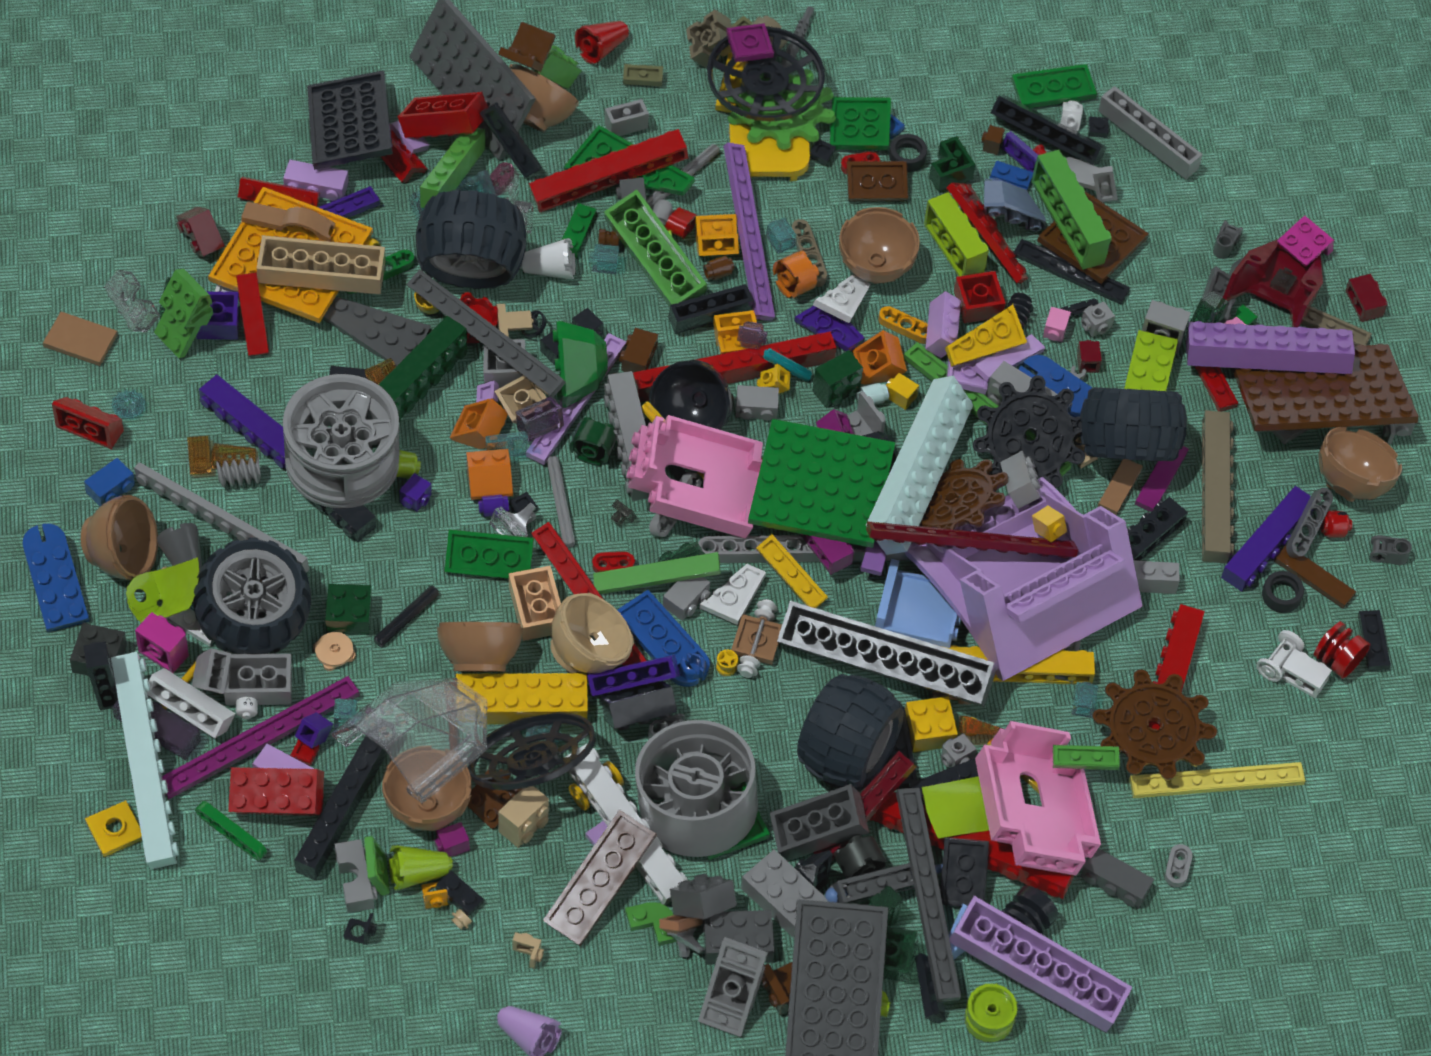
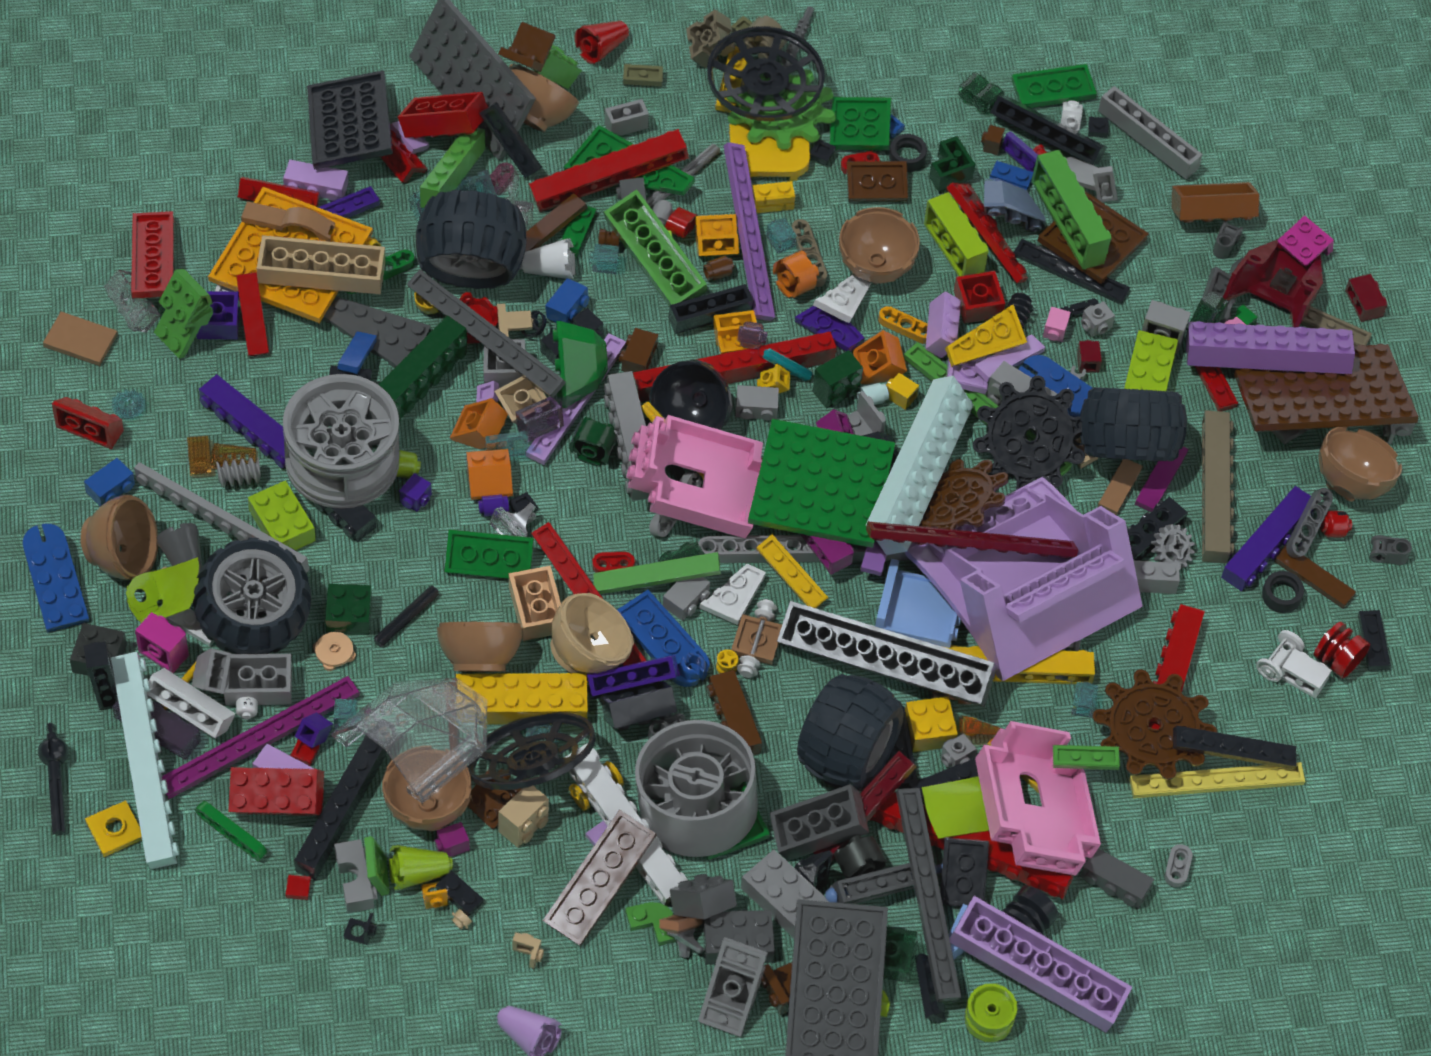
dark red brick [176,206,225,256] -> none
clear orange slope [365,358,396,384] -> none
light grey axle [547,456,575,548] -> none
clear smoke tile [611,499,637,527] -> none
magenta tile [726,23,774,62] -> none
clear green brick [868,886,903,930] -> none
light grey brick [1000,451,1041,509] -> none
yellow brick [1032,505,1067,542] -> none
none -> black piece [38,723,69,835]
none -> red plate [131,211,174,299]
none -> lime brick [247,480,316,550]
none -> red tile [285,875,311,900]
none -> blue tile [338,331,377,374]
none -> reddish brown tile [525,193,588,252]
none -> blue brick [545,278,590,324]
none -> reddish brown brick [706,670,762,755]
none -> yellow brick [752,181,795,213]
none -> clear green brick [958,72,1004,115]
none -> light grey gear [1151,524,1195,570]
none -> dark orange piece [1171,182,1259,223]
none -> black plate [1173,726,1296,769]

